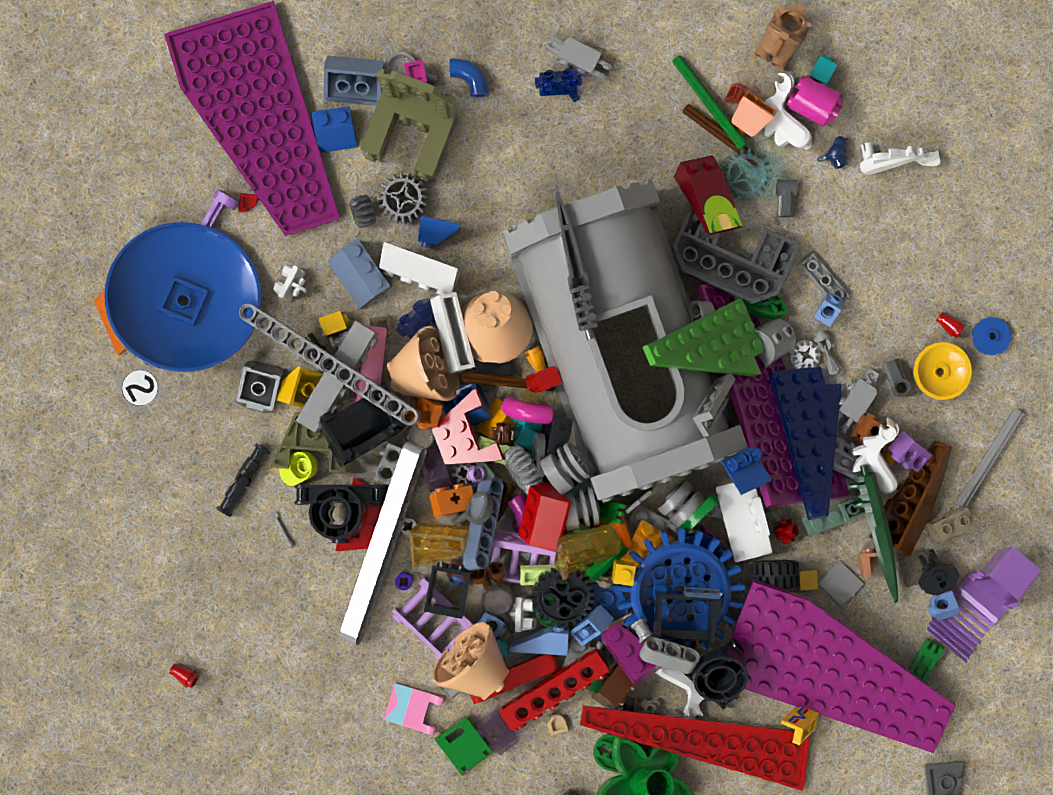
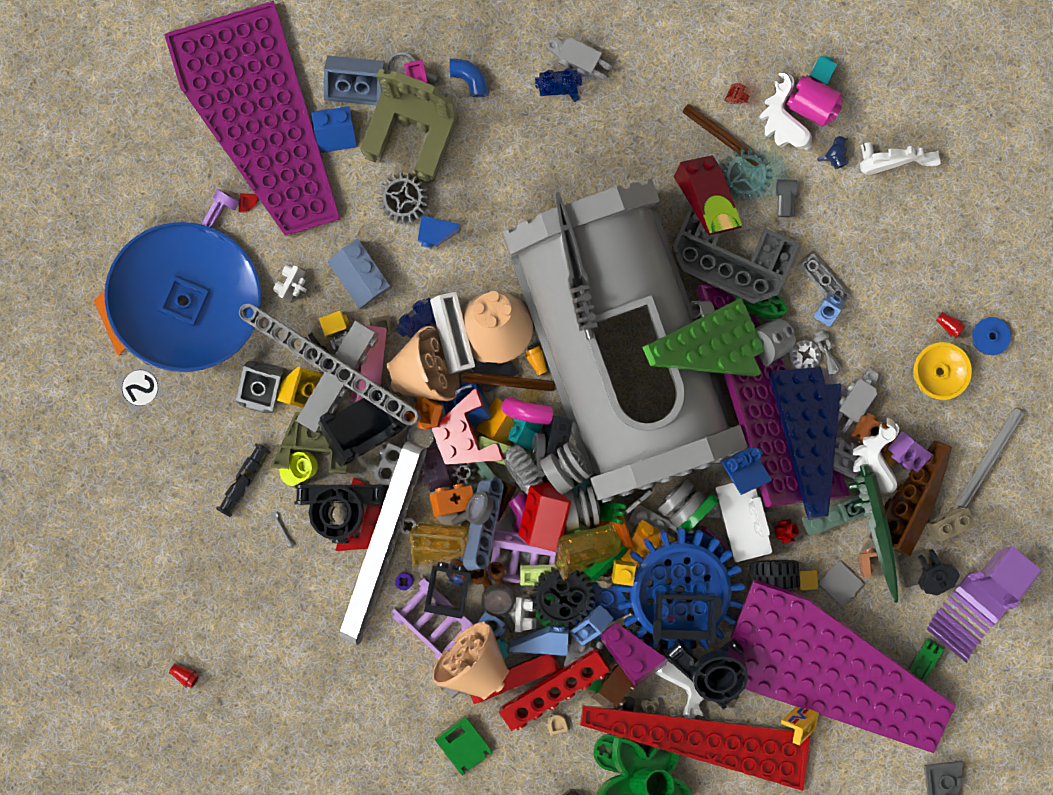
dark grey gear [350,195,376,228] -> none
white slope [379,242,460,295] -> none
bright pink flag [384,683,444,735] -> none
lavender plate [467,464,485,483] -> none
clear purple brick [476,709,518,755] -> none
reddish brown gear [492,422,515,445] -> none
red brick [525,366,562,393] -> none
light grey bush [631,618,653,644] -> none
light grey beam [639,637,700,674] -> none
green axle [672,56,747,150] -> none
clear light blue piece [684,587,722,599] -> none
light grey fence [692,373,735,437] -> none
torso [731,90,777,137] -> none
medium nougat helmet [754,3,812,70] -> none
dark grey piece [882,358,911,398] -> none
medium blue brick [928,591,959,622] -> none

